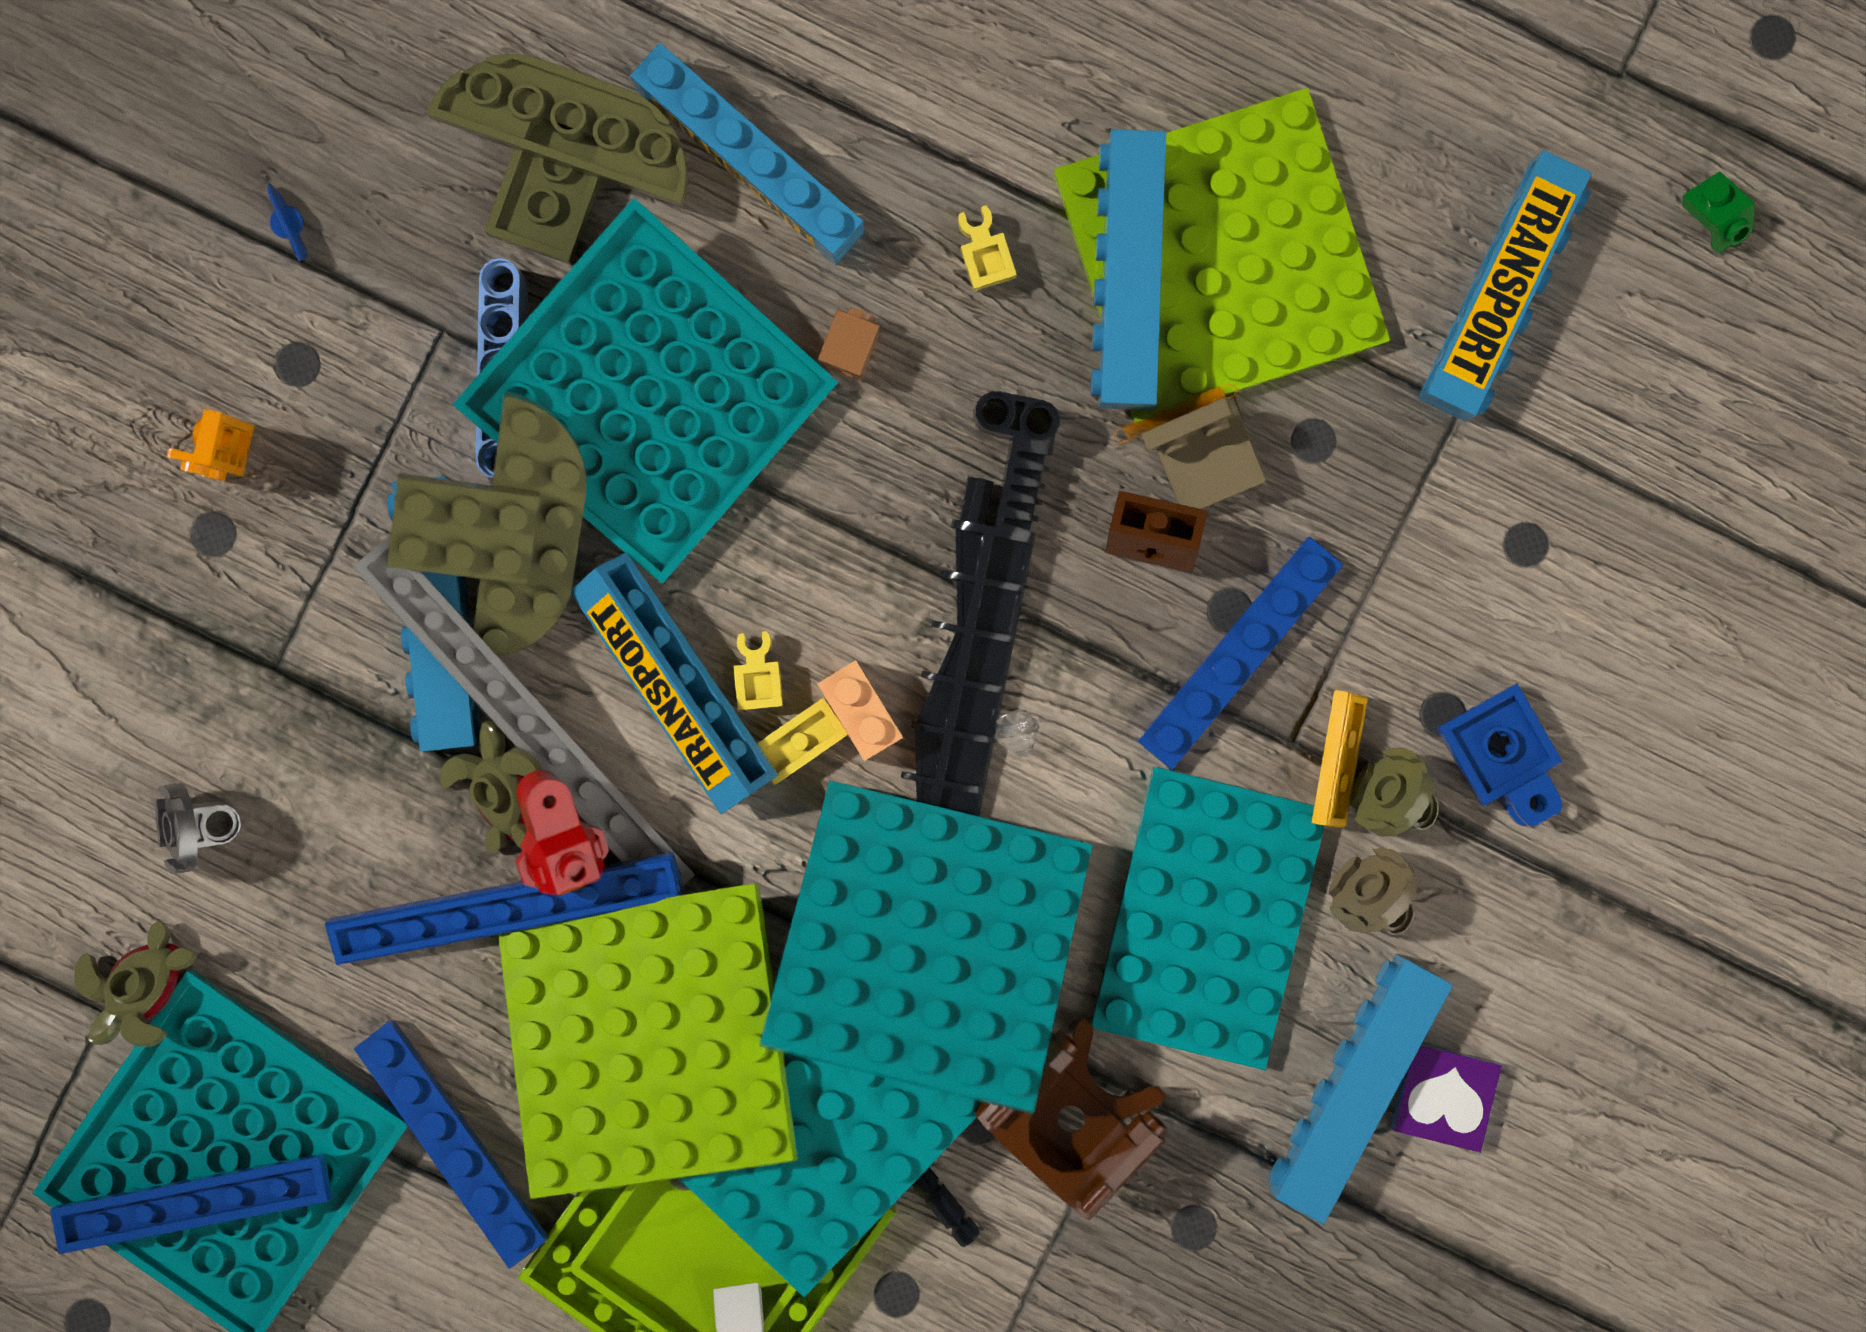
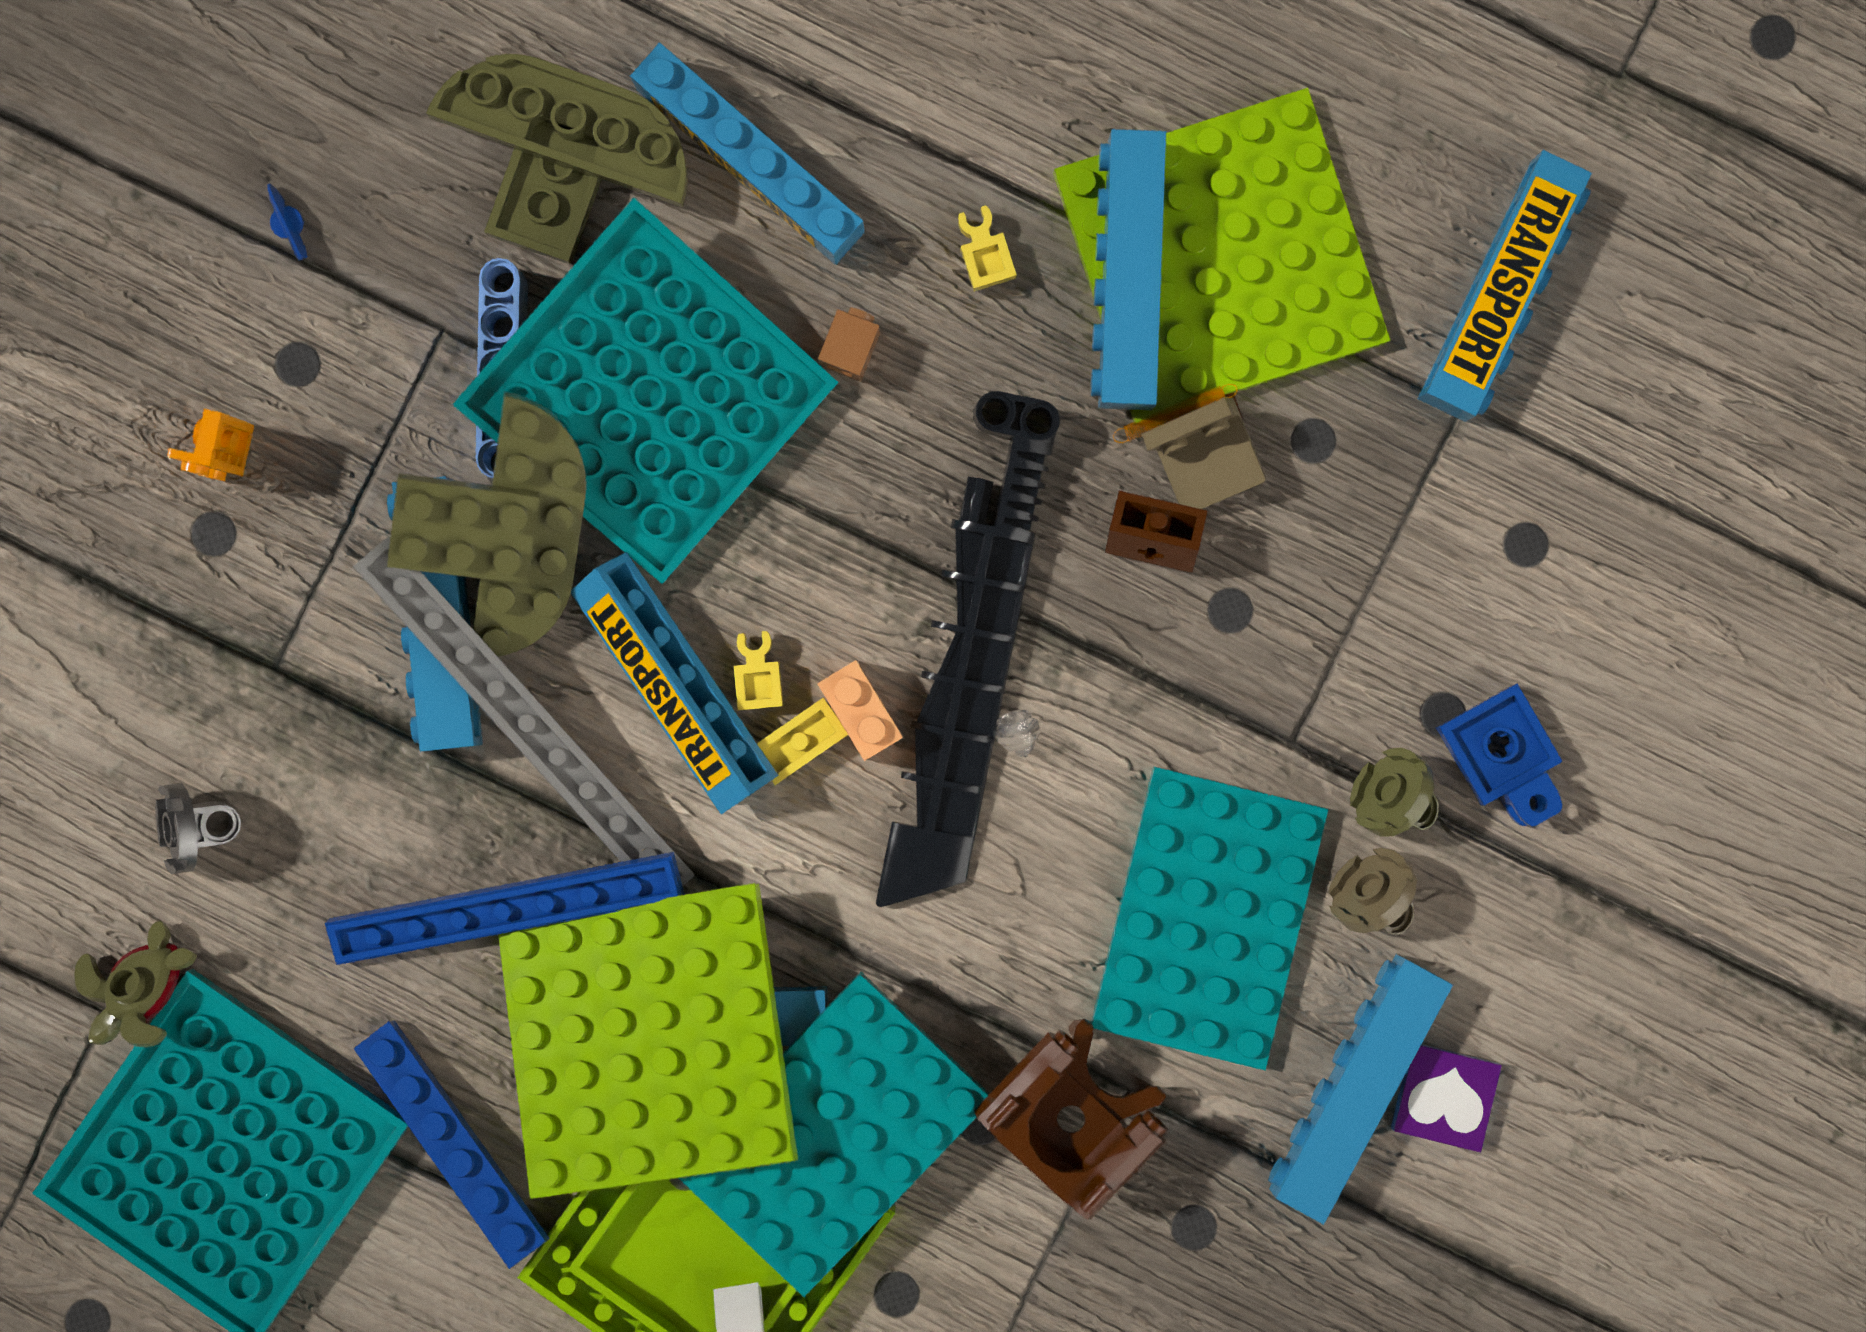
blue plate [50,1153,333,1254] -> none
olive animal [440,720,543,853] -> none
red piece [515,770,609,896] -> none
teal plate [760,780,1093,1114] -> none
black axle [912,1167,980,1247] -> none
blue plate [1136,536,1344,770] -> none
yellow tile [1312,690,1368,828] -> none
green bracket [1682,171,1755,253] -> none

